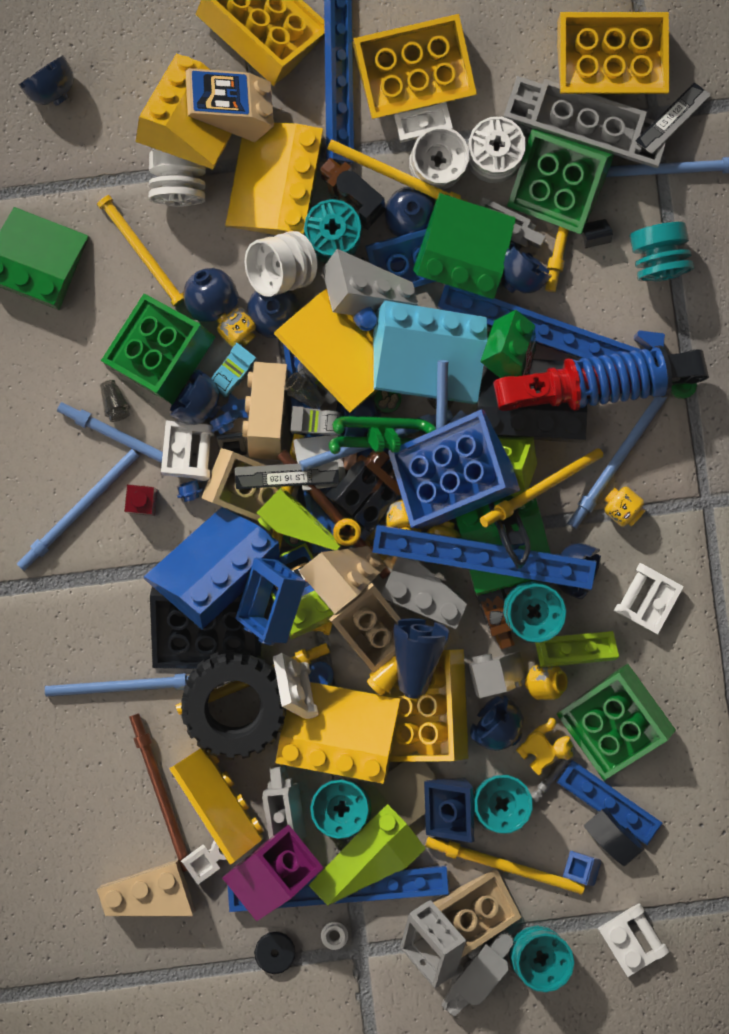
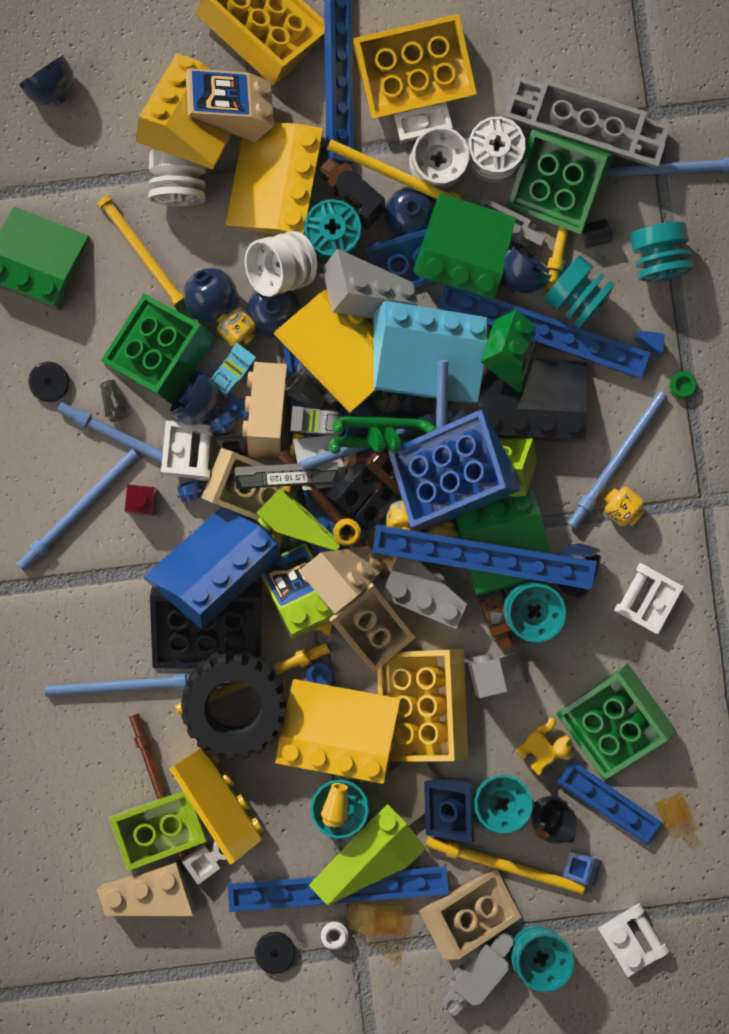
magenta slope [222,824,323,921] -> none
blue window [235,557,307,645] -> none
light grey hinge [262,765,307,843] -> none
white plate [273,653,318,719] -> none
blue hinge [353,307,377,331] -> none
yellow cone [367,655,398,696] -> none
dark blue cone [393,618,449,699] -> none
light grey window [400,900,466,988] -> none
dark blue cylinder [470,695,524,751] -> none
yellow bar [480,448,603,527] -> none
black piece [488,502,531,569] -> none
piece [493,345,709,411] -> none
yellow head [525,664,568,700] -> none
light grey piece [531,750,576,803] -> none
lime plate [535,631,619,667] -> none
yellow slope [557,12,669,94] -> none
black slope [584,808,645,866] -> none
sticker [636,83,710,153] -> none
none -> black piece [28,361,70,402]
none -> lime slope [108,791,206,871]
none -> yellow cone [321,783,348,827]
none -> clear yellow slope [347,902,404,935]
none -> black slope [393,395,431,419]
none -> black hair [531,795,577,844]
none -> teal wheel [543,255,615,329]
none -> clear yellow tile [654,792,691,829]

